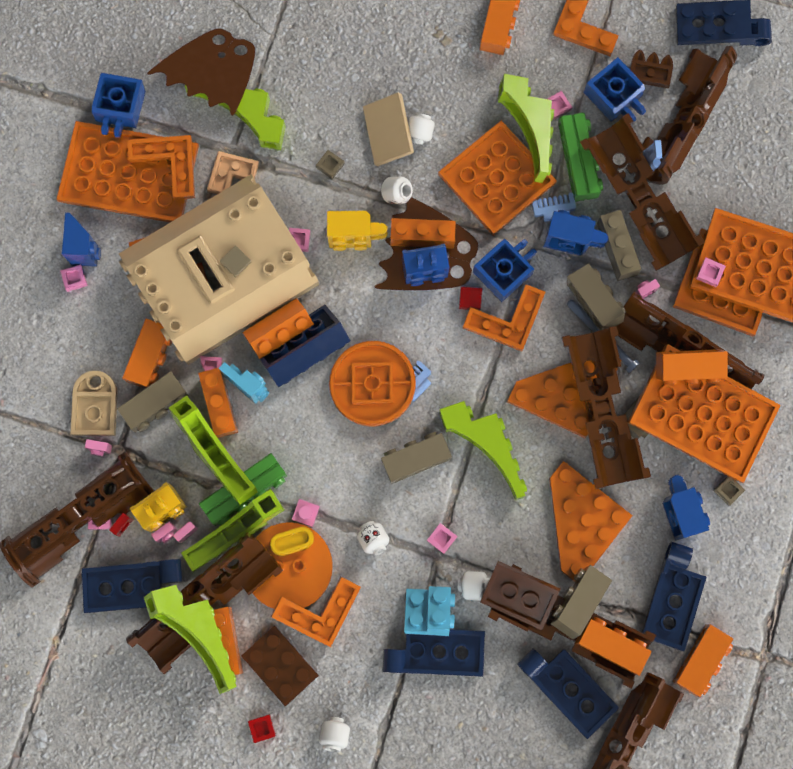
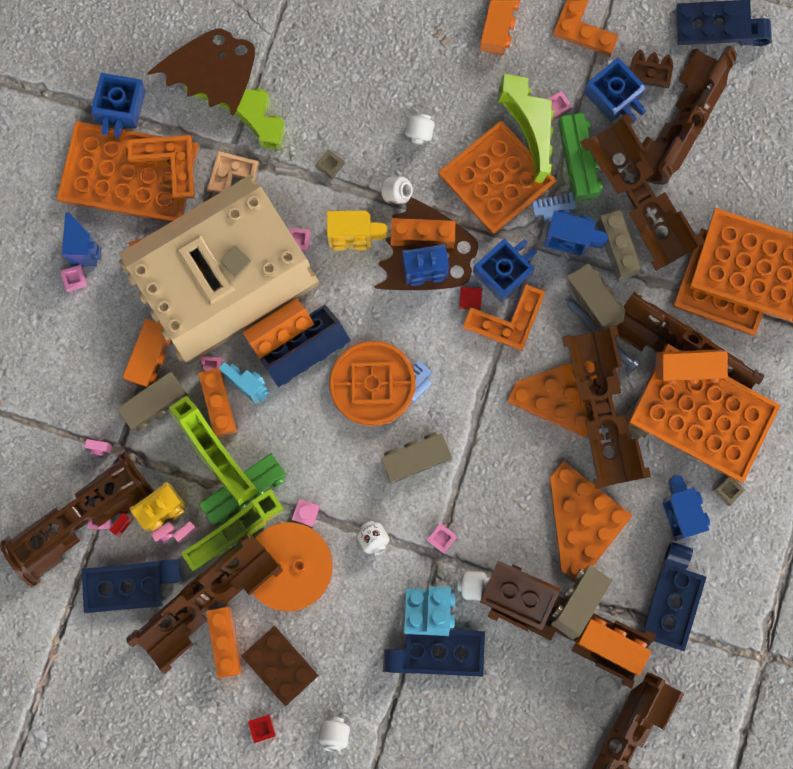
tan tile [70,371,117,436] -> none
lime arch [144,585,236,694] -> none
yellow tile [270,527,314,556] -> none
orange plate [271,576,361,647] -> none
tan tile [363,92,414,166] -> none
lime arch [439,401,527,501] -> none
dark blue hinge [517,648,619,739] -> none
bright pink plate [636,279,660,299] -> none
light blue piece [642,140,662,171] -> none
orange brick [672,624,734,697] -> none
bright pink plate [696,258,726,287] -> none

